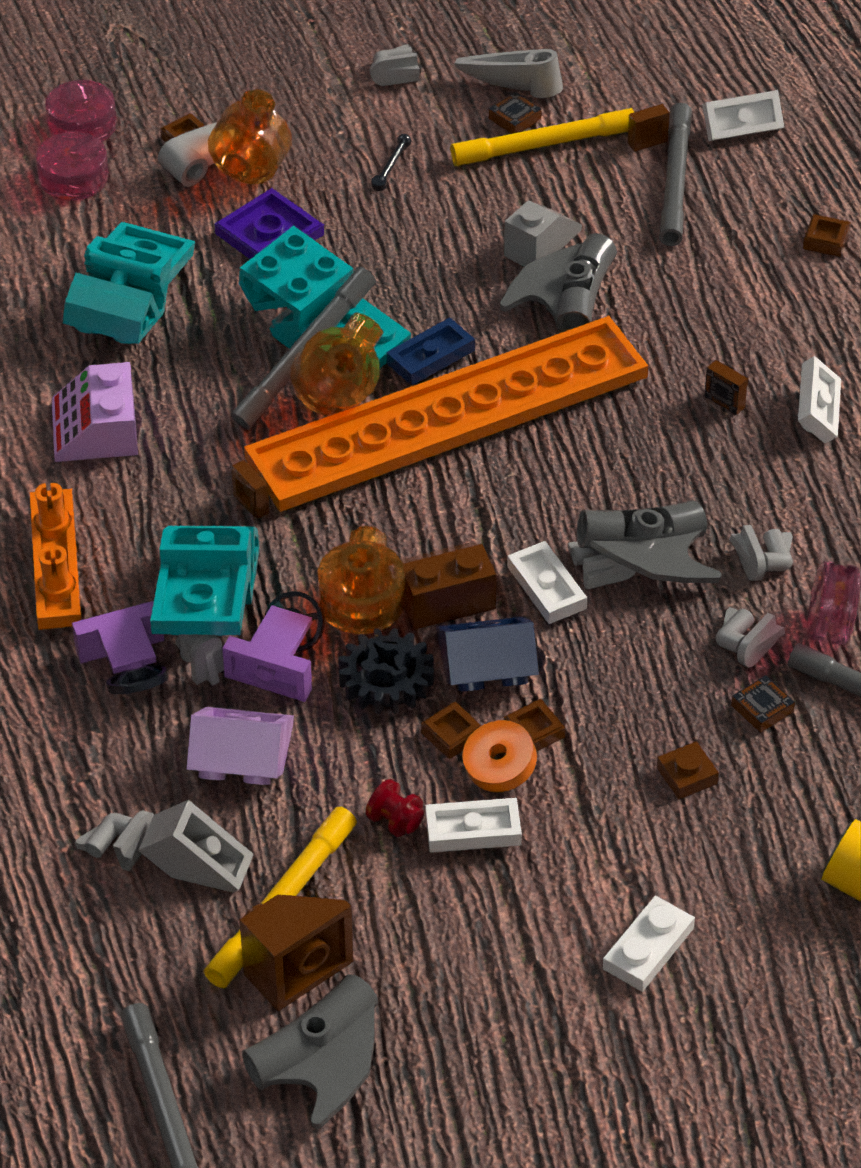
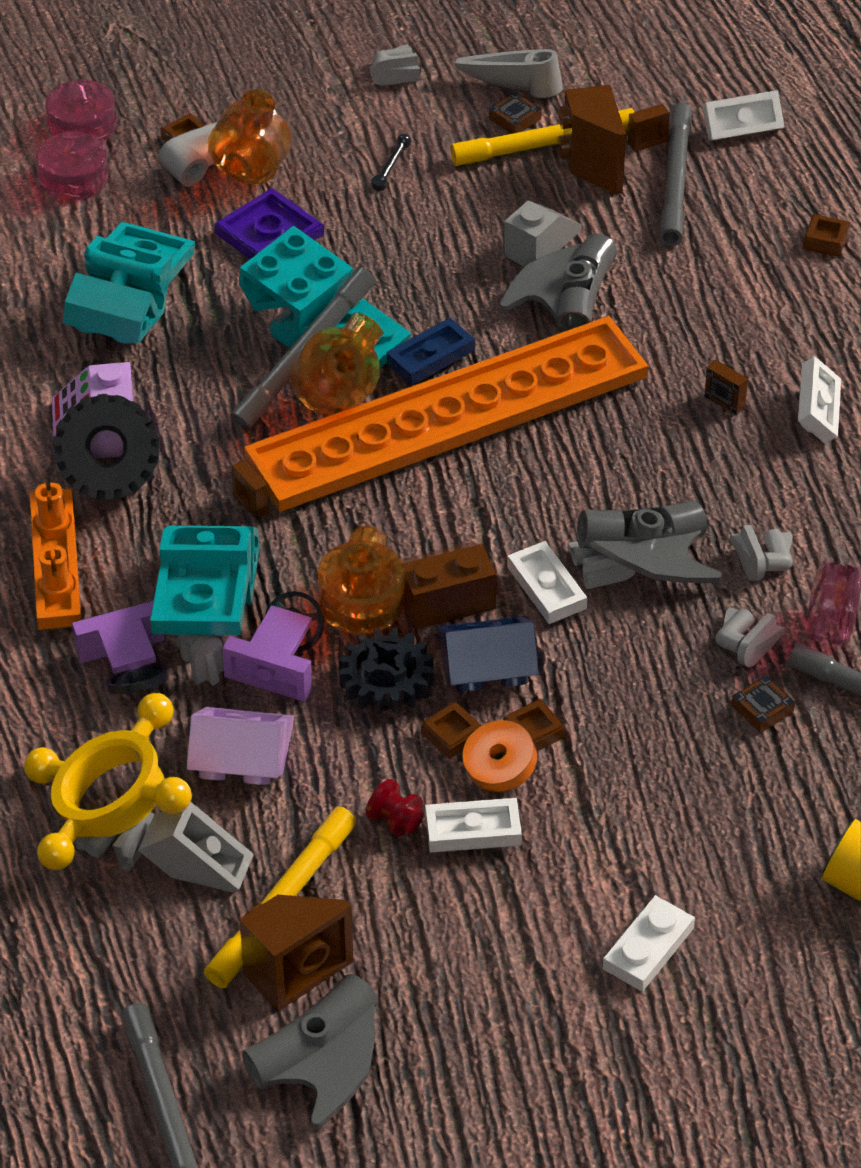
reddish brown plate [656,741,719,800] -> none
none -> yellow piece [24,693,192,870]
none -> black tyre [53,393,160,500]
none -> reddish brown slope [557,85,626,194]

